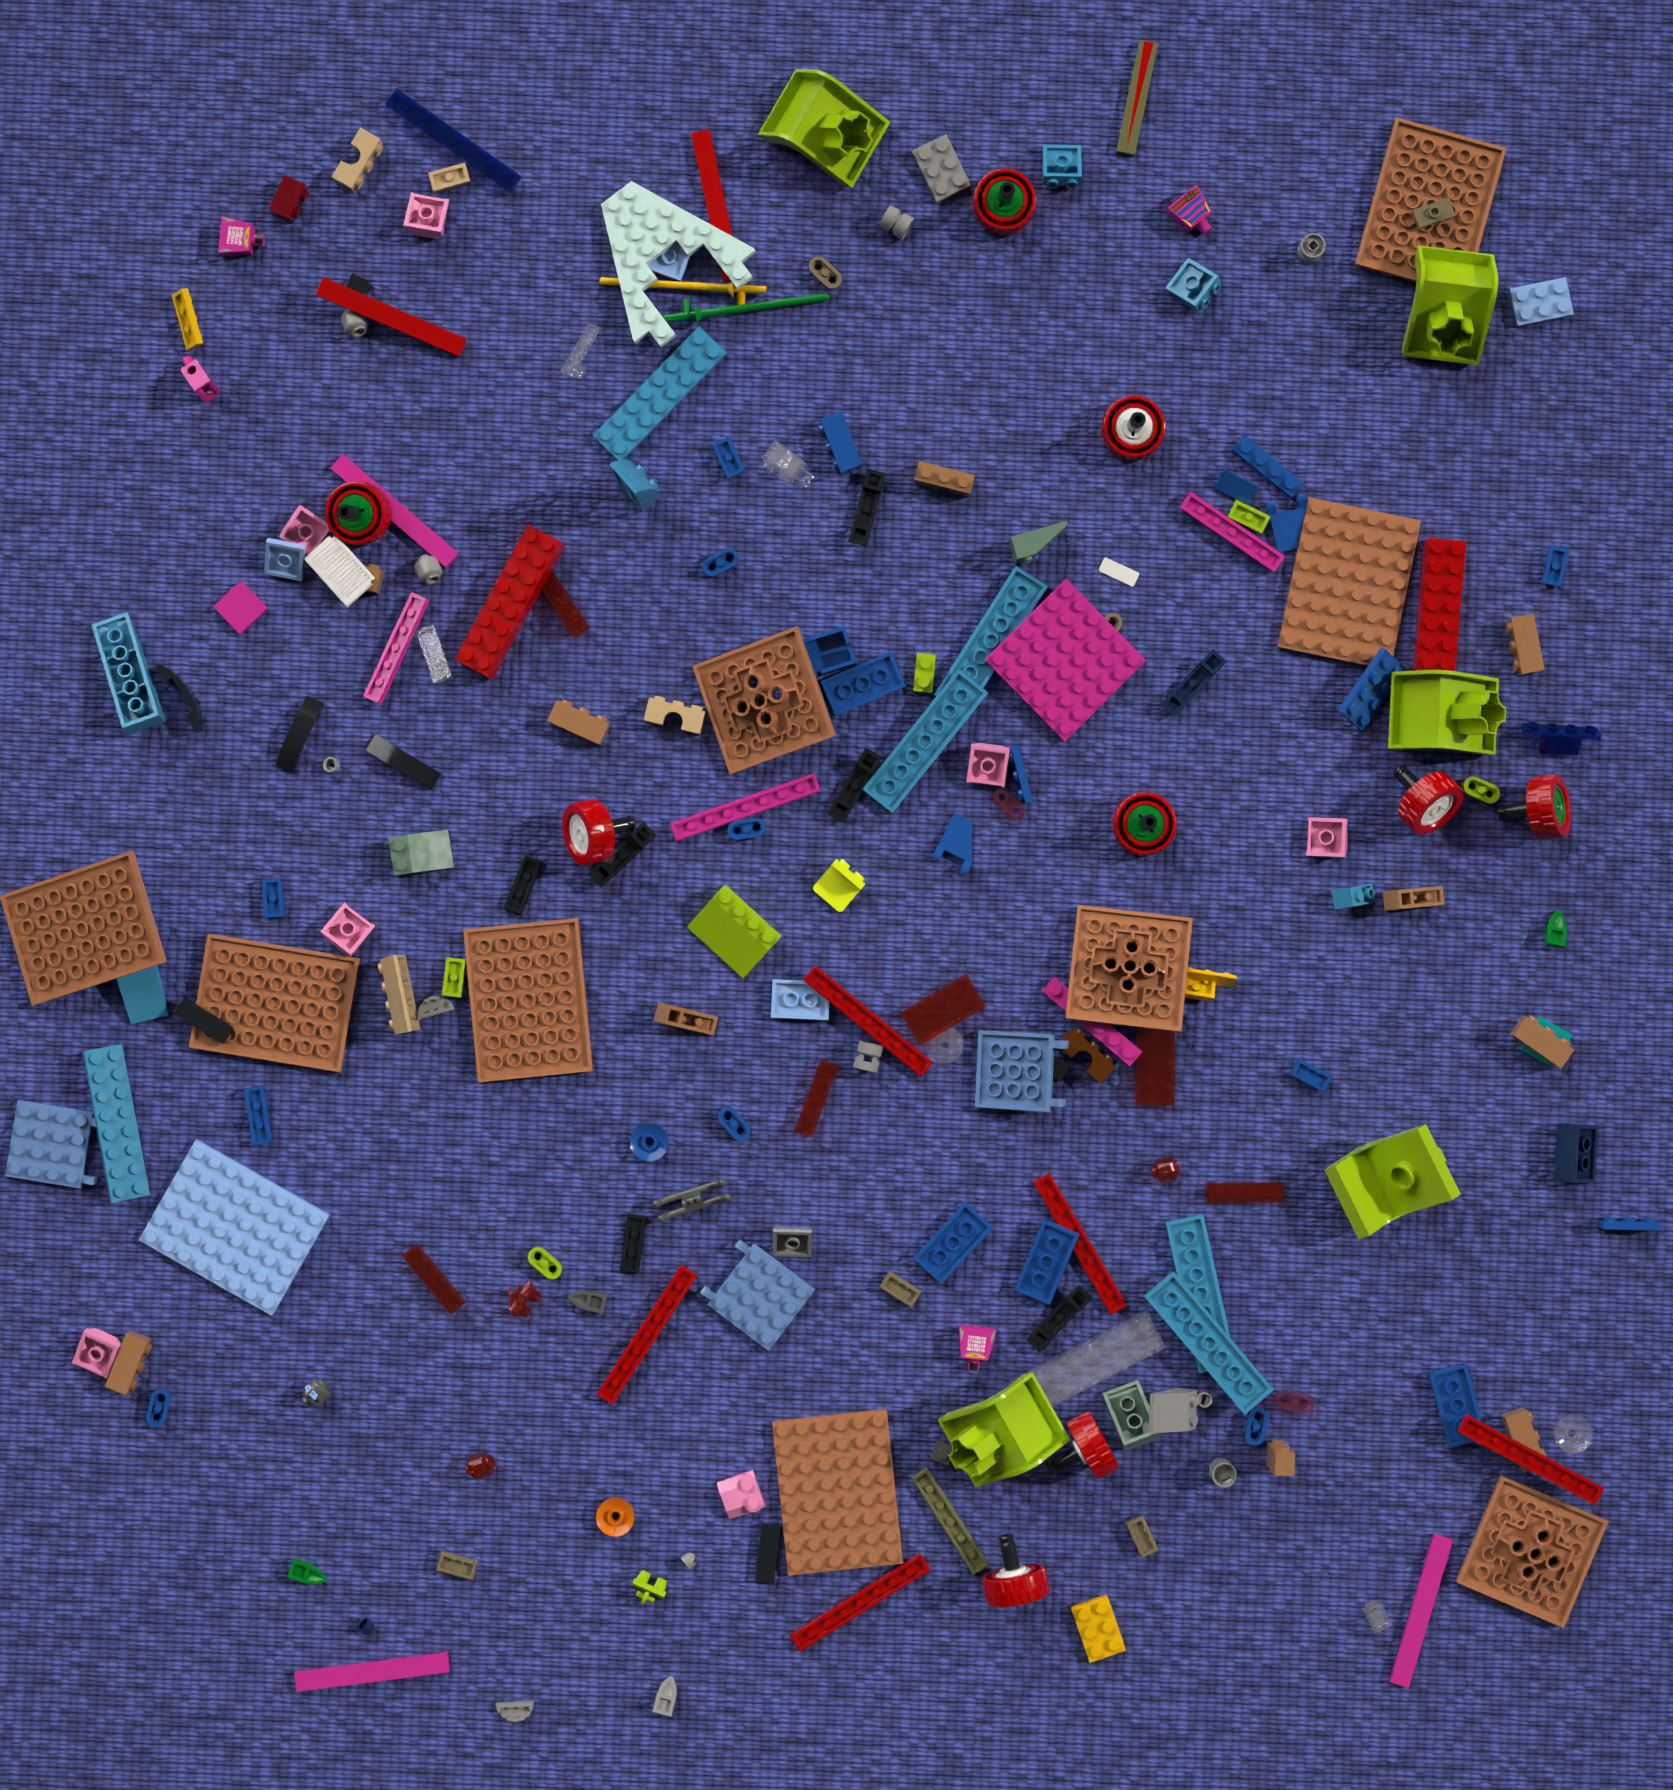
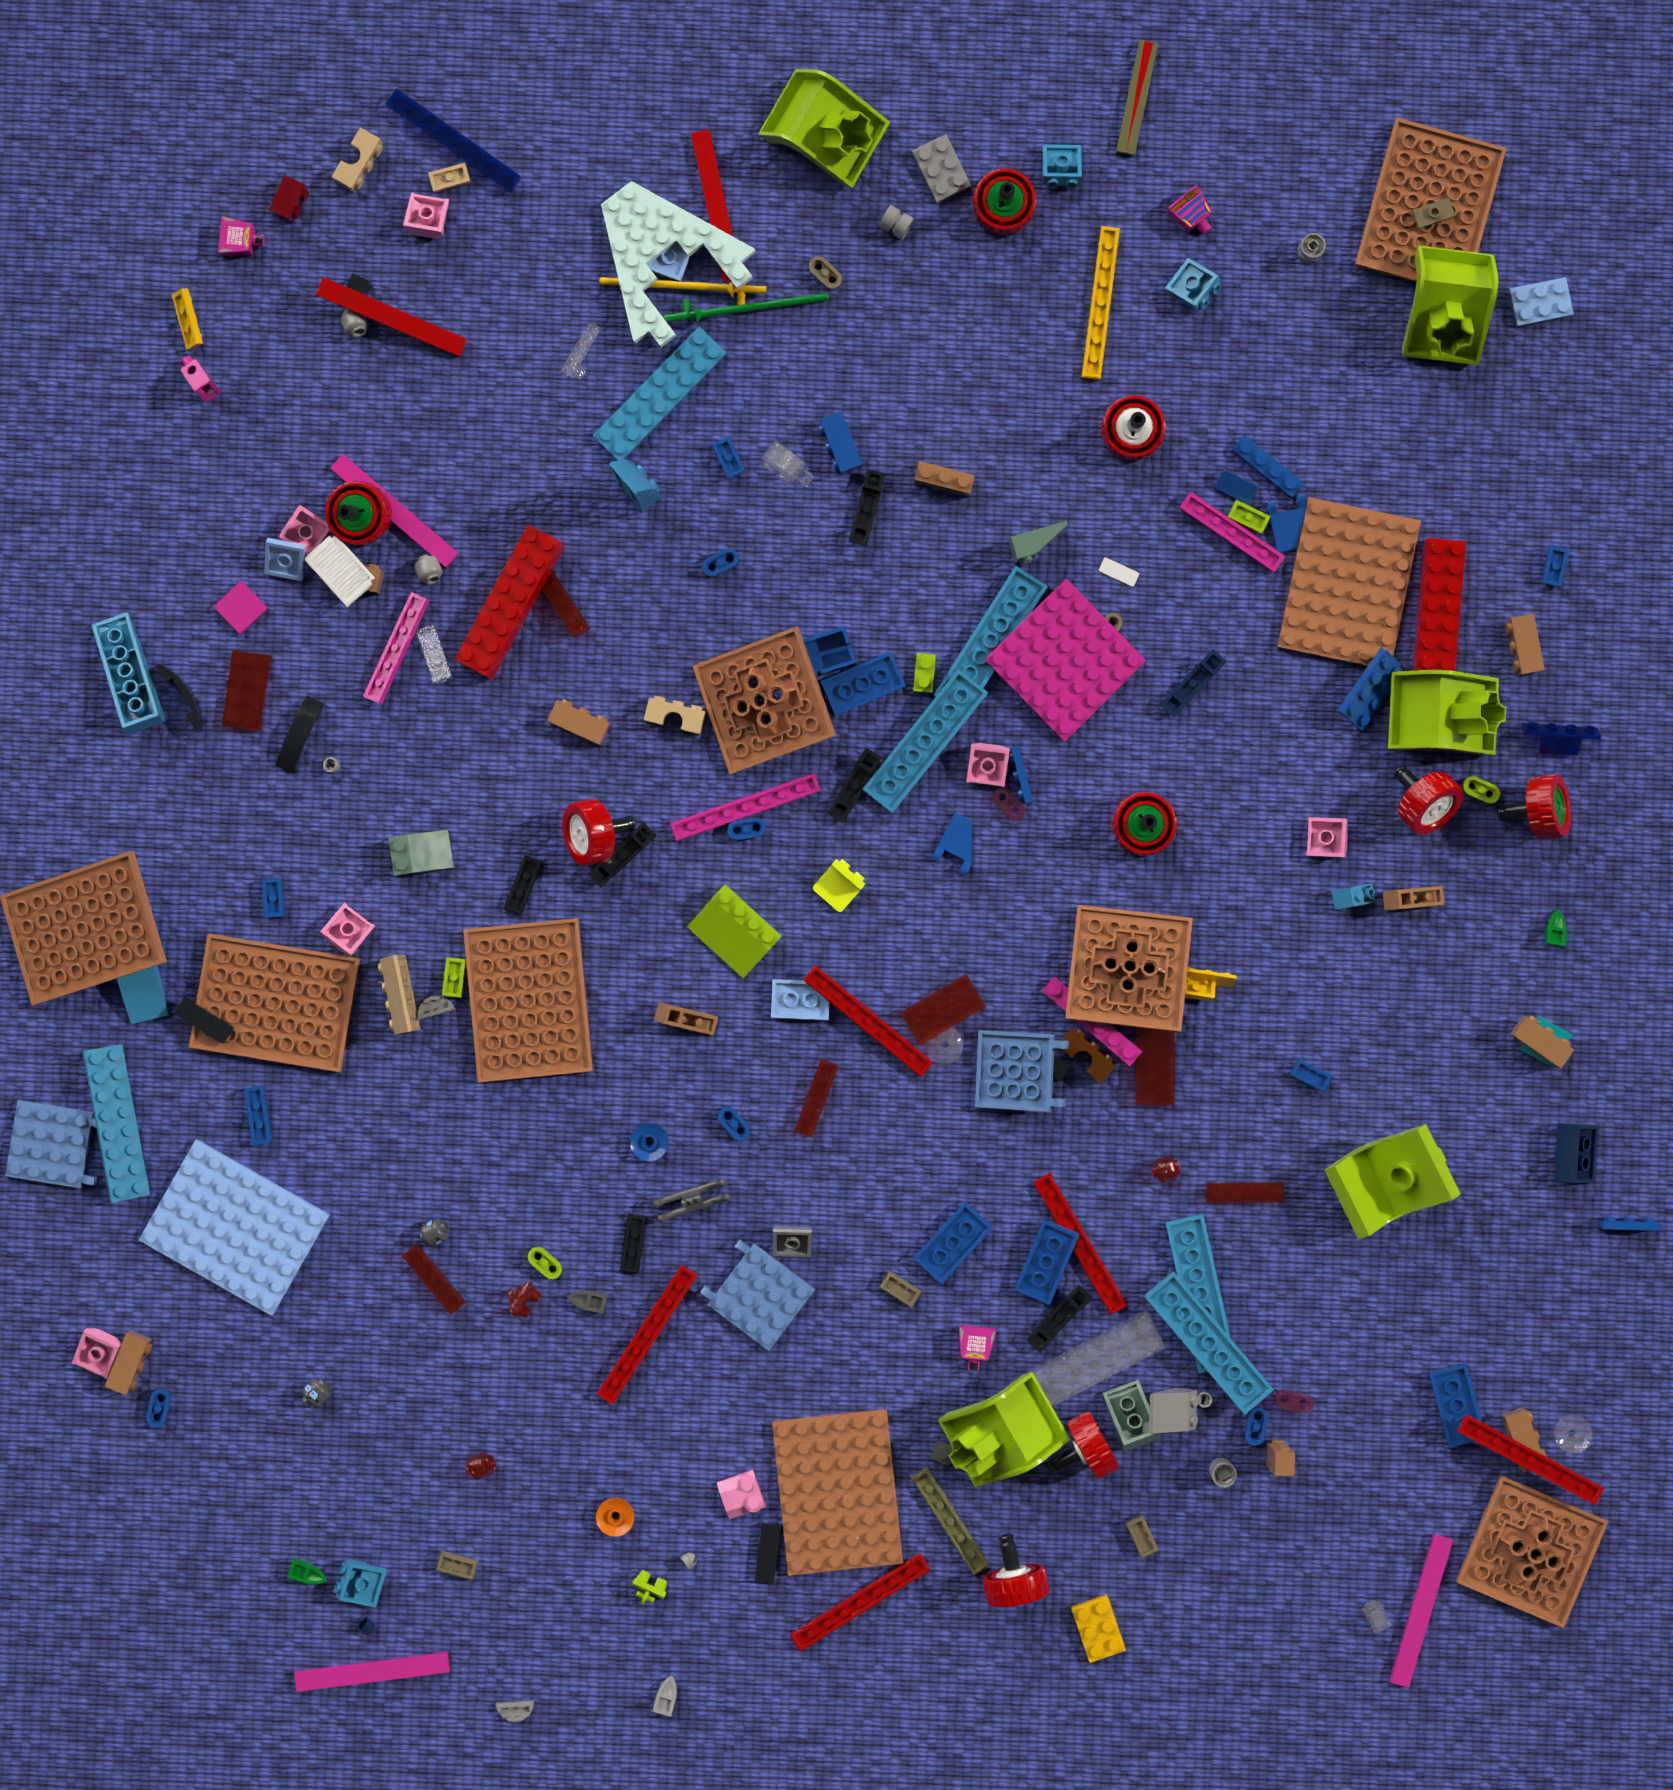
black slope [366,734,441,790] -> none
light grey wheel [853,1041,883,1073] -> none
none -> clear red plate [222,650,272,731]
none -> dark azure plate [334,1558,387,1608]
none -> dark grey head [420,1218,450,1246]
none -> yellow tile [1081,226,1120,380]

